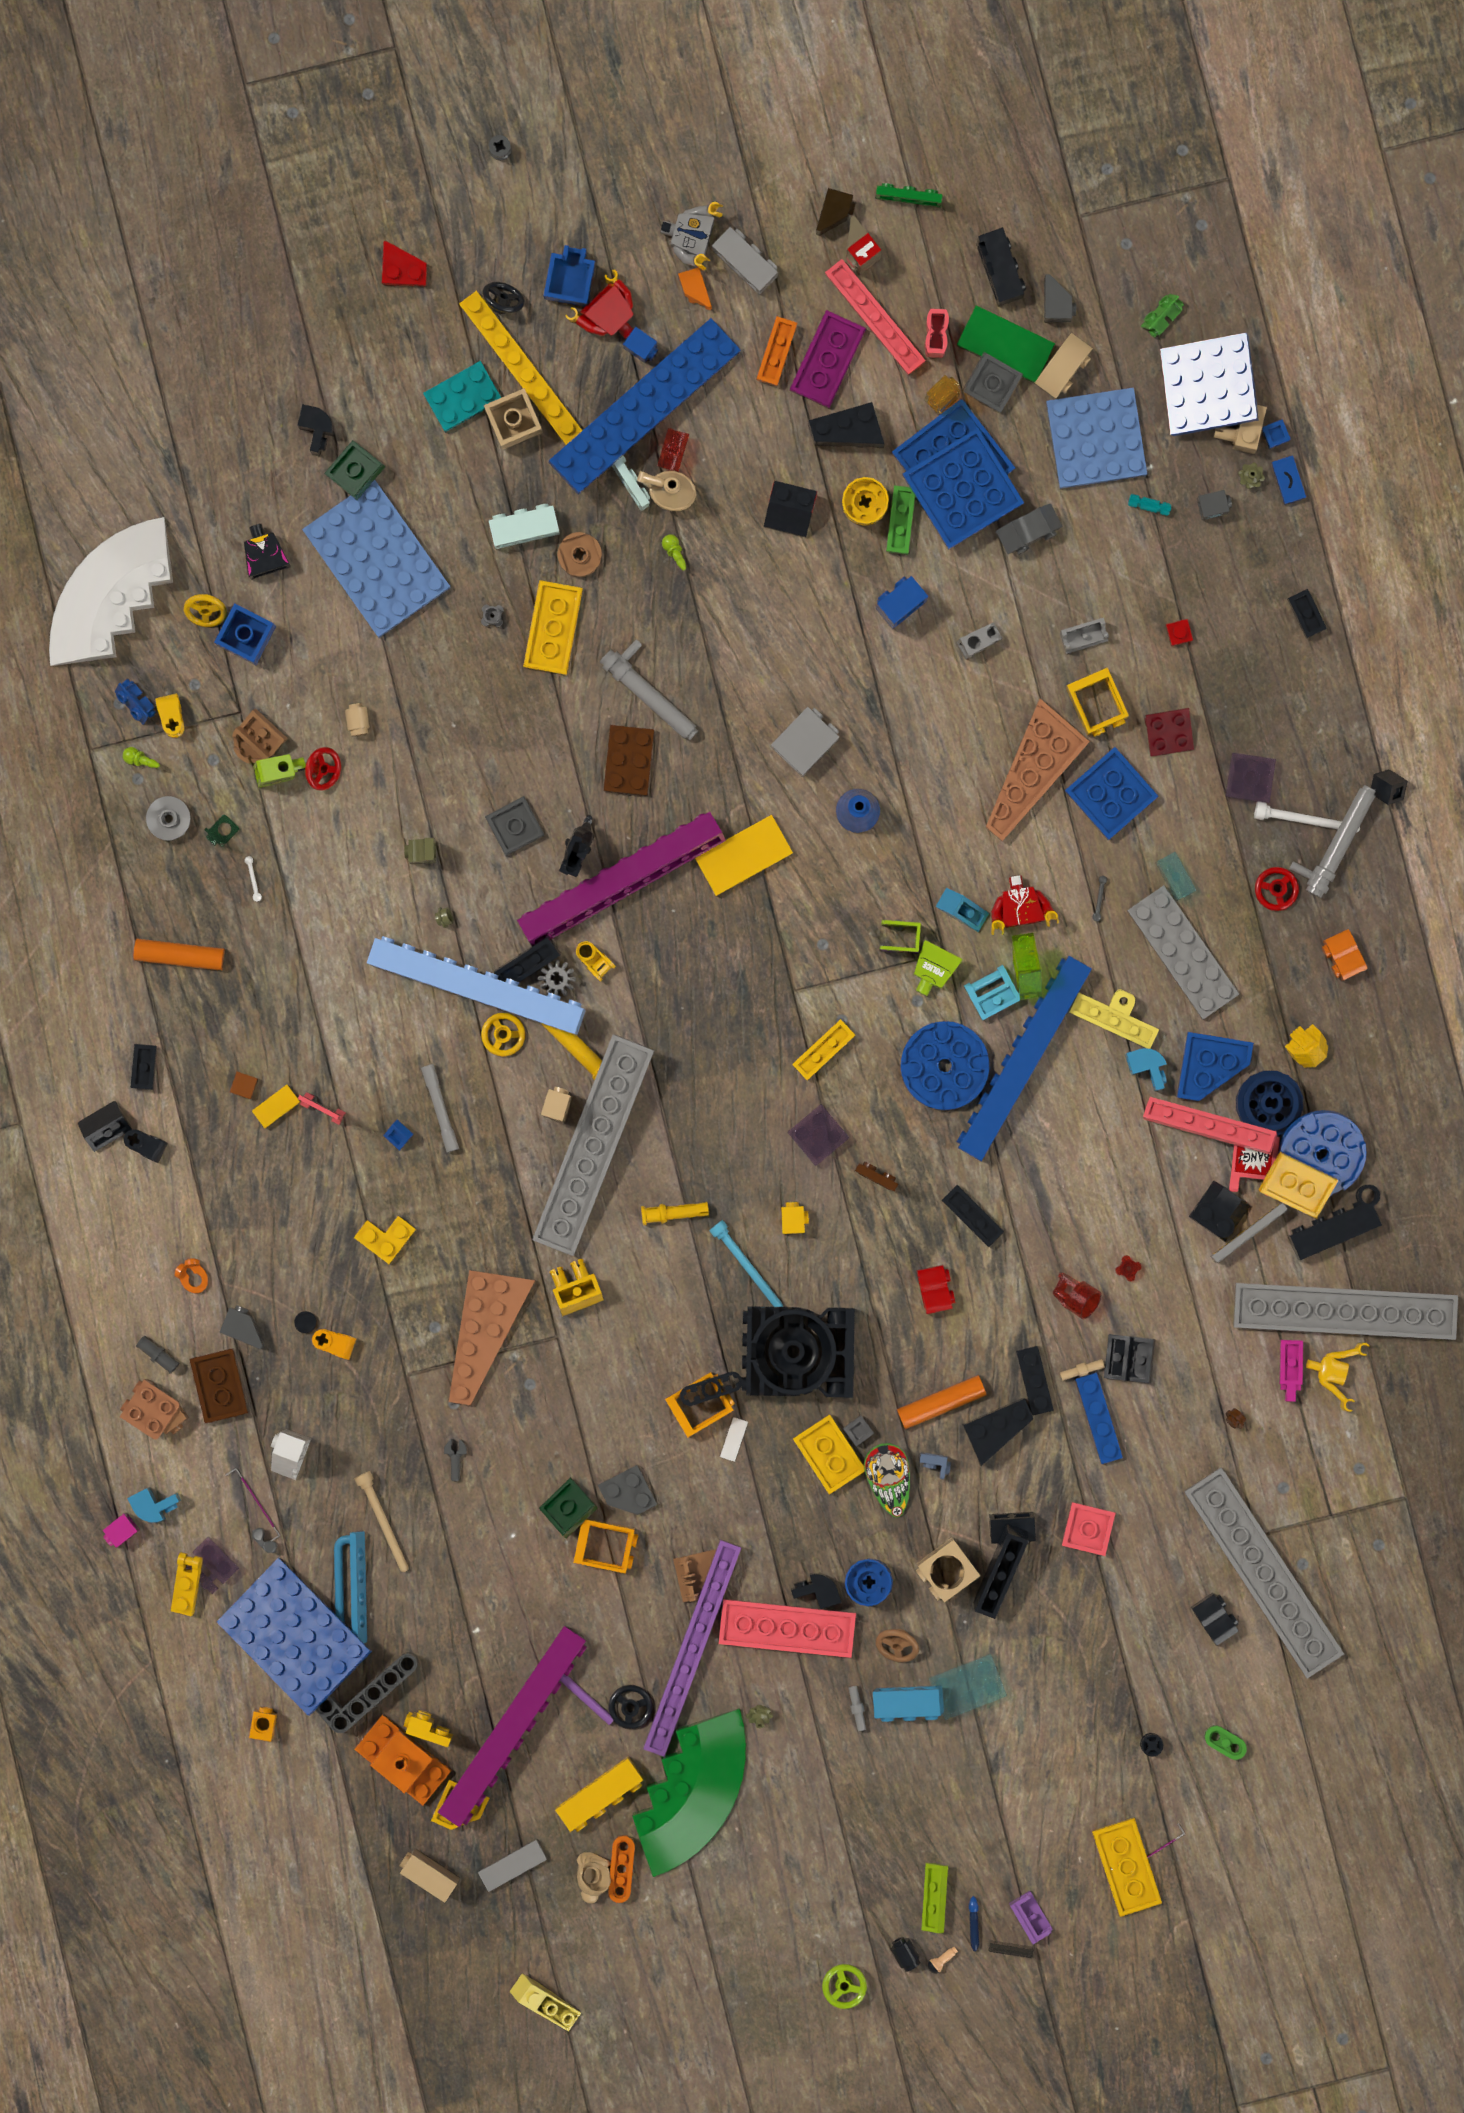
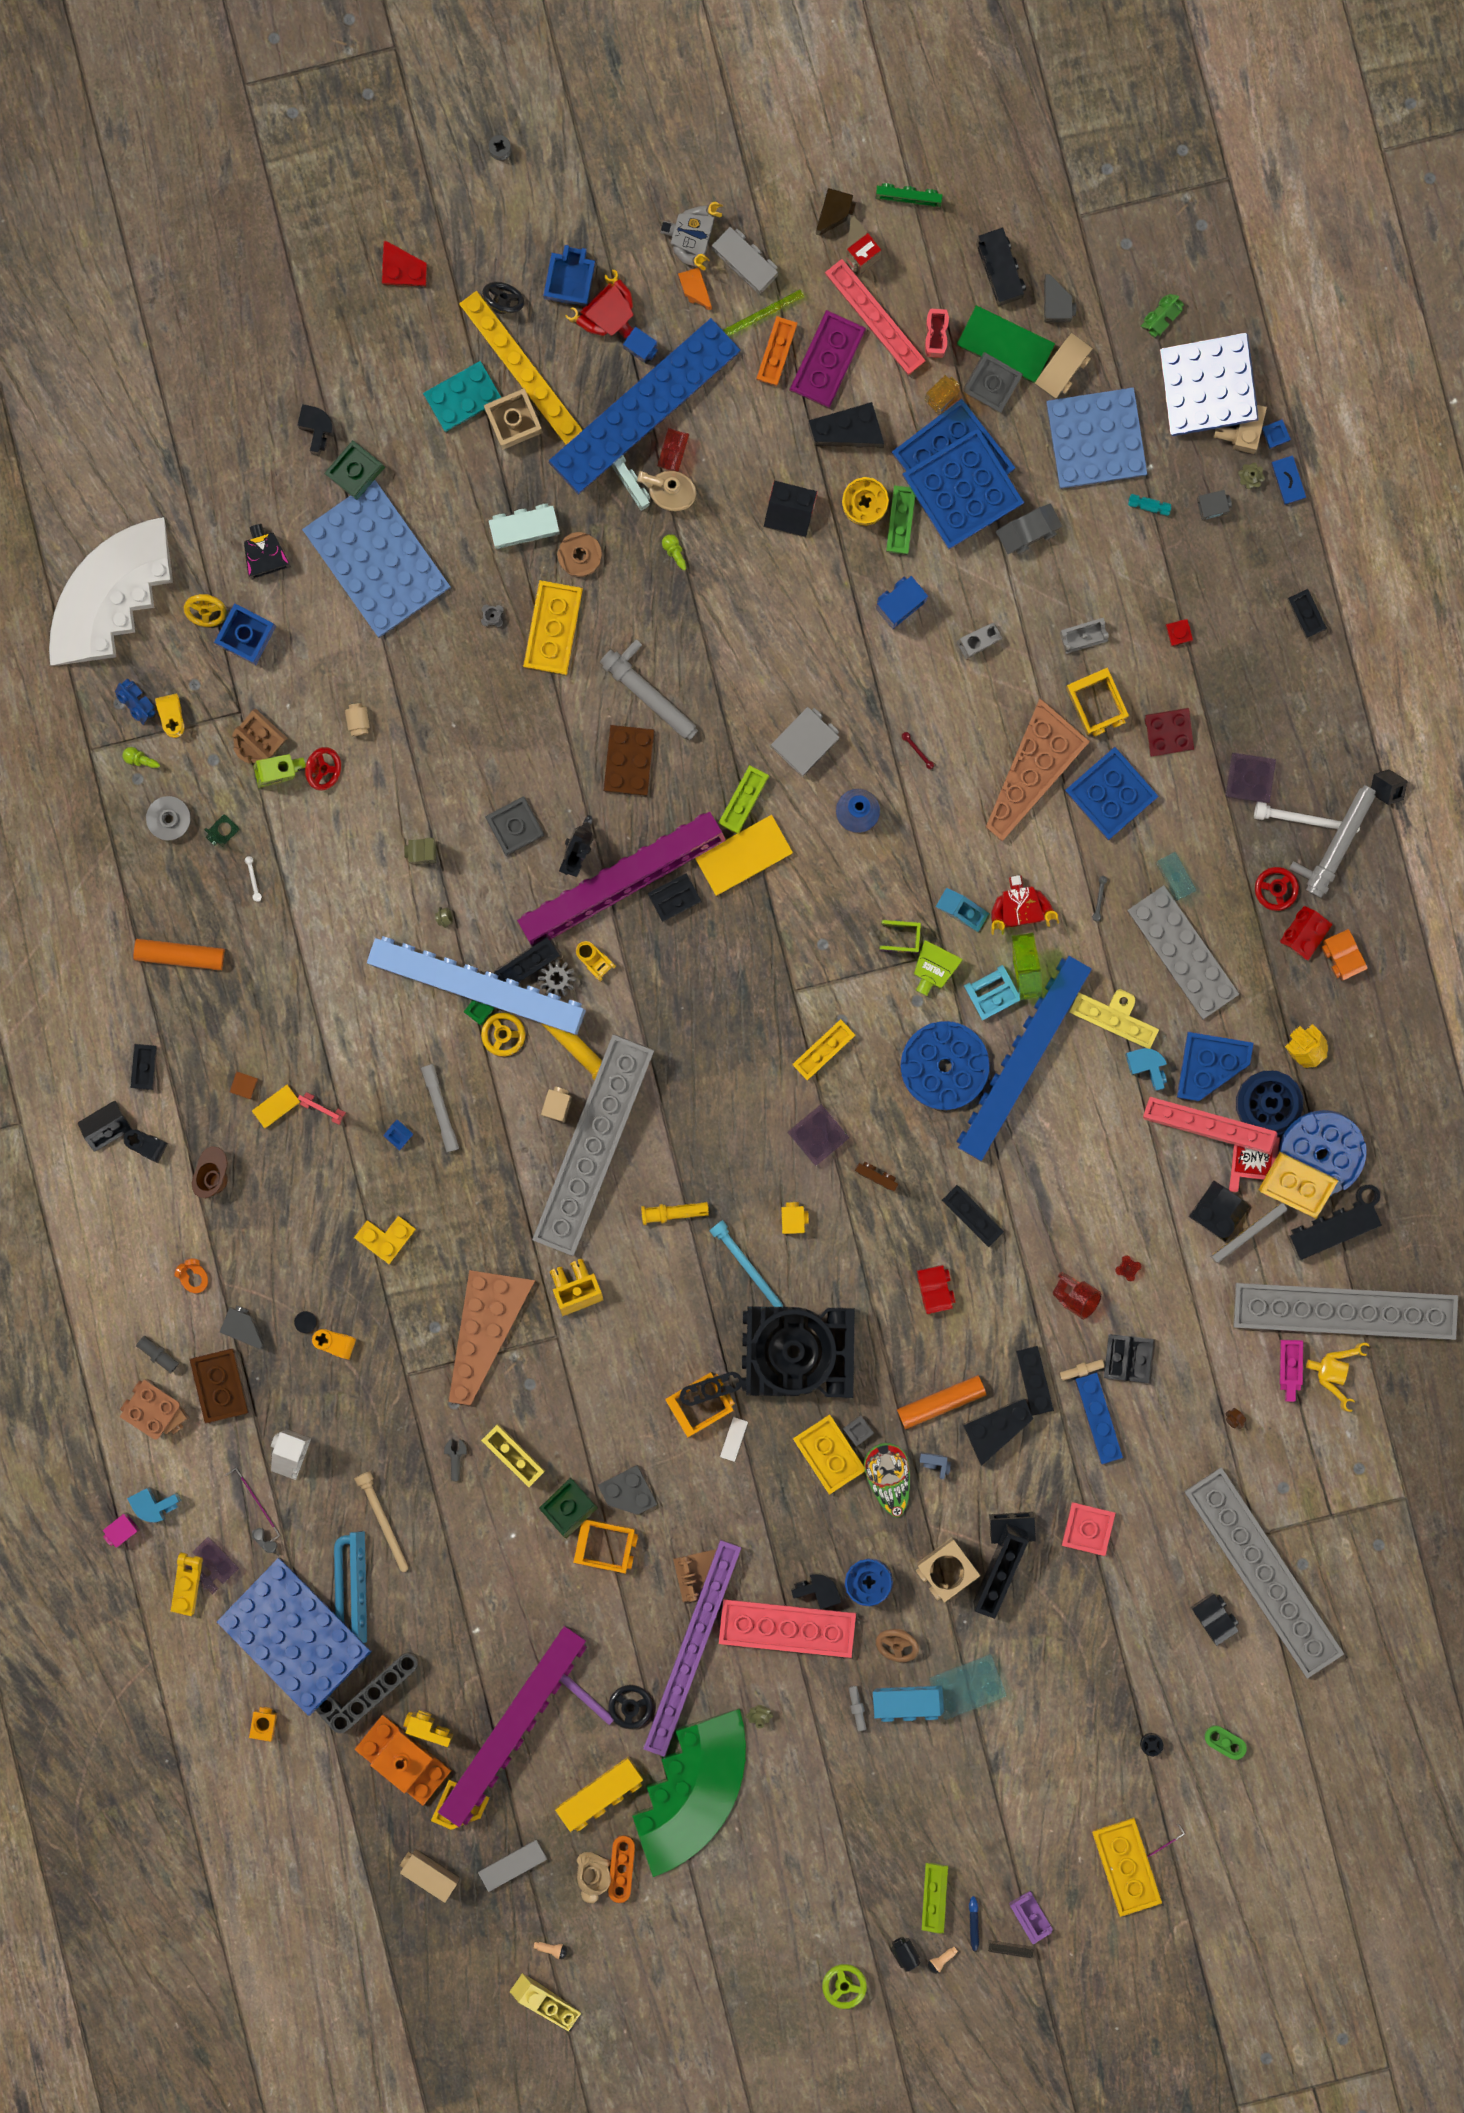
none -> reddish brown piece [191,1146,228,1199]
none -> green tile [464,1000,495,1025]
none -> light yellow brick [481,1424,546,1487]
none -> light nougat piece [533,1942,568,1959]
none -> black plate [647,873,702,923]
none -> lime plate [718,765,769,834]
none -> clear neon green bar [723,289,804,337]
none -> dark red hinge [901,732,934,769]
none -> red bracket [1280,906,1333,961]

